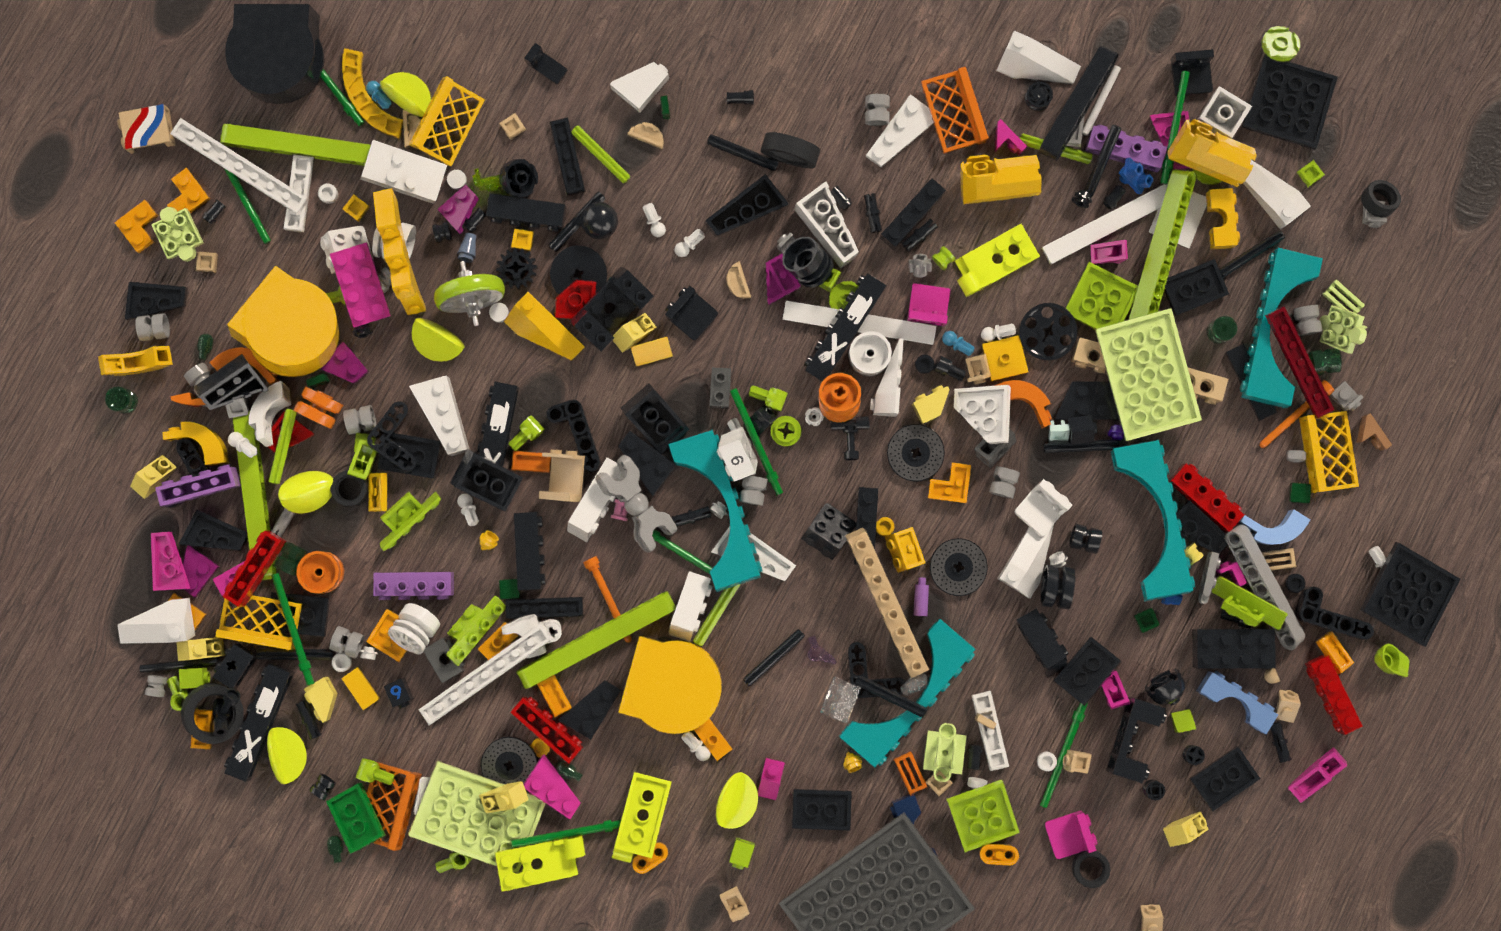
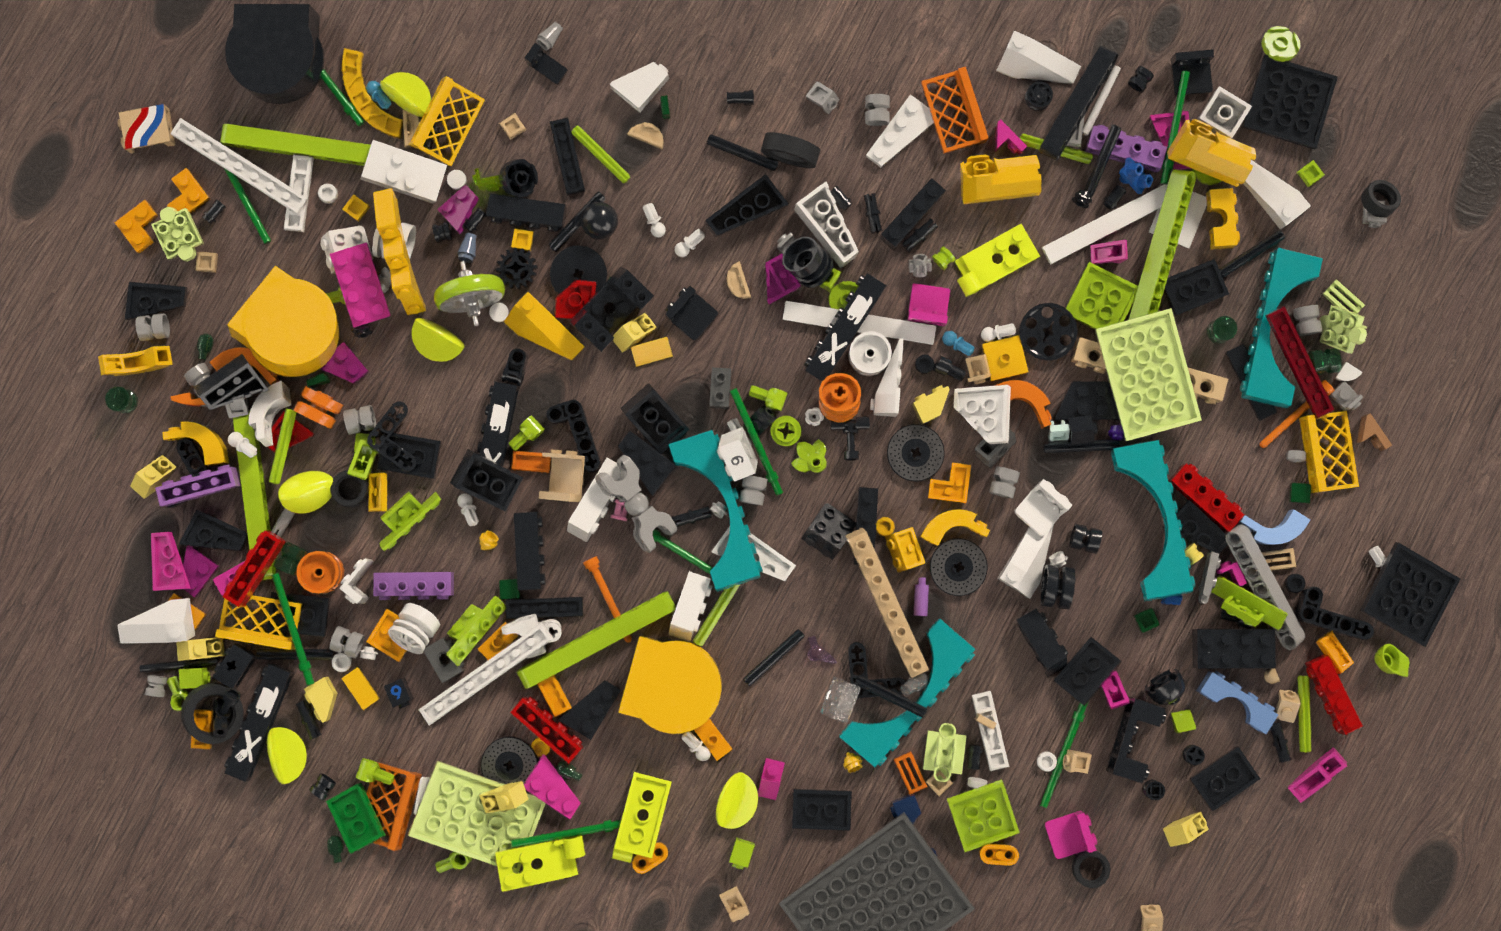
white wedge [409,376,469,456] -> none
none -> white bracket [339,558,374,604]
none -> black piece [502,348,528,387]
none -> light grey cone [536,22,563,51]
none -> lime plate [791,439,827,473]
none -> light grey bracket [806,81,839,114]
none -> yellow arch [920,510,990,546]
none -> black wheel [1127,66,1154,93]
none -> lime axle [1298,675,1311,753]
none -> white tile [1334,362,1362,381]

